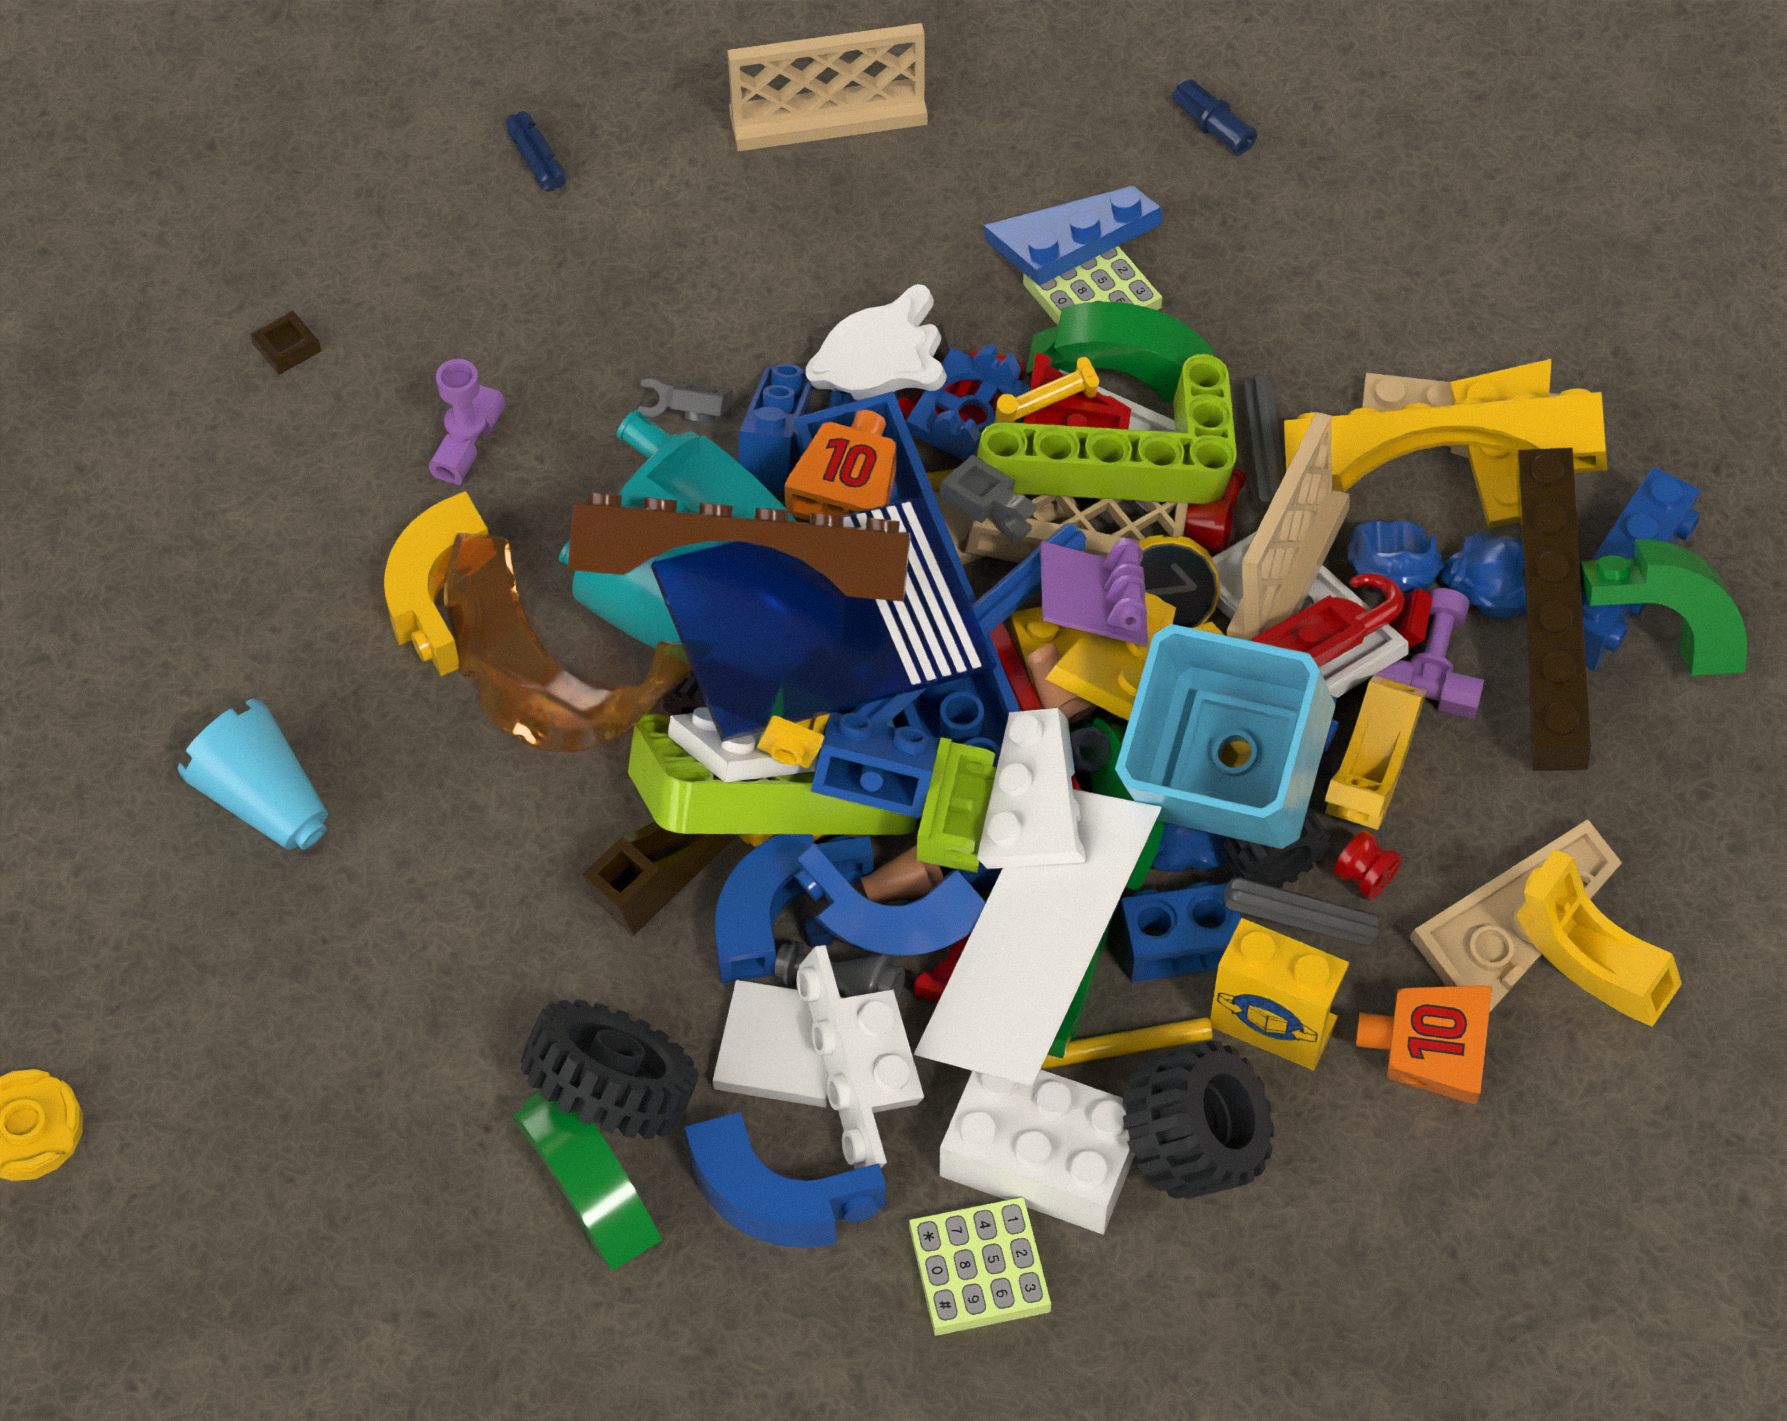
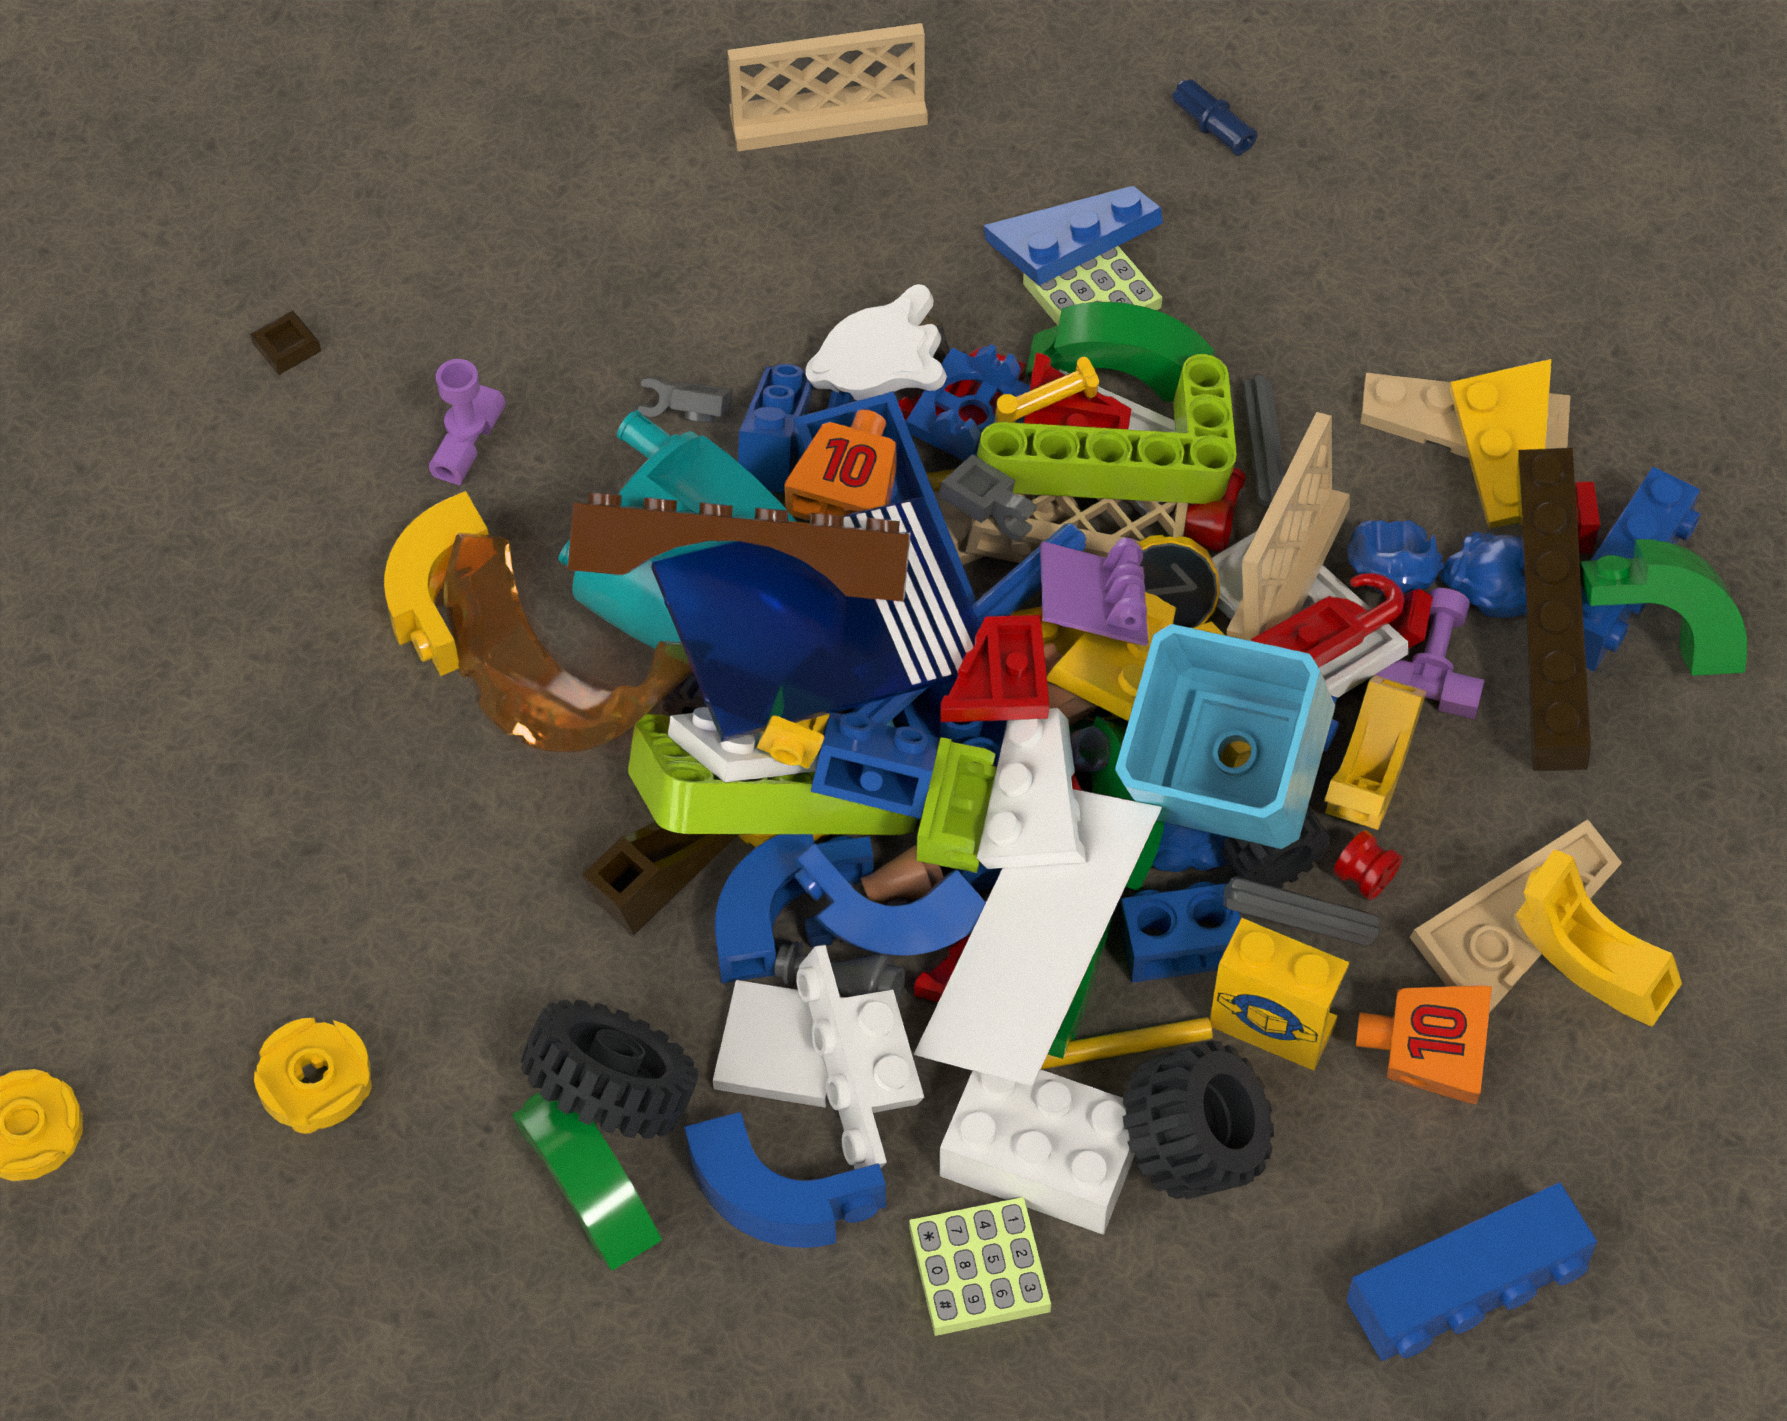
medium azure cone [177,699,328,850] -> none
dark blue axle [506,111,566,192] -> none
yellow arch [1284,388,1608,493] -> none
none -> yellow plate [254,1018,372,1134]
none -> red wing [940,615,1049,722]
none -> blue brick [1346,1182,1598,1362]
none -> red tile [1575,481,1600,553]

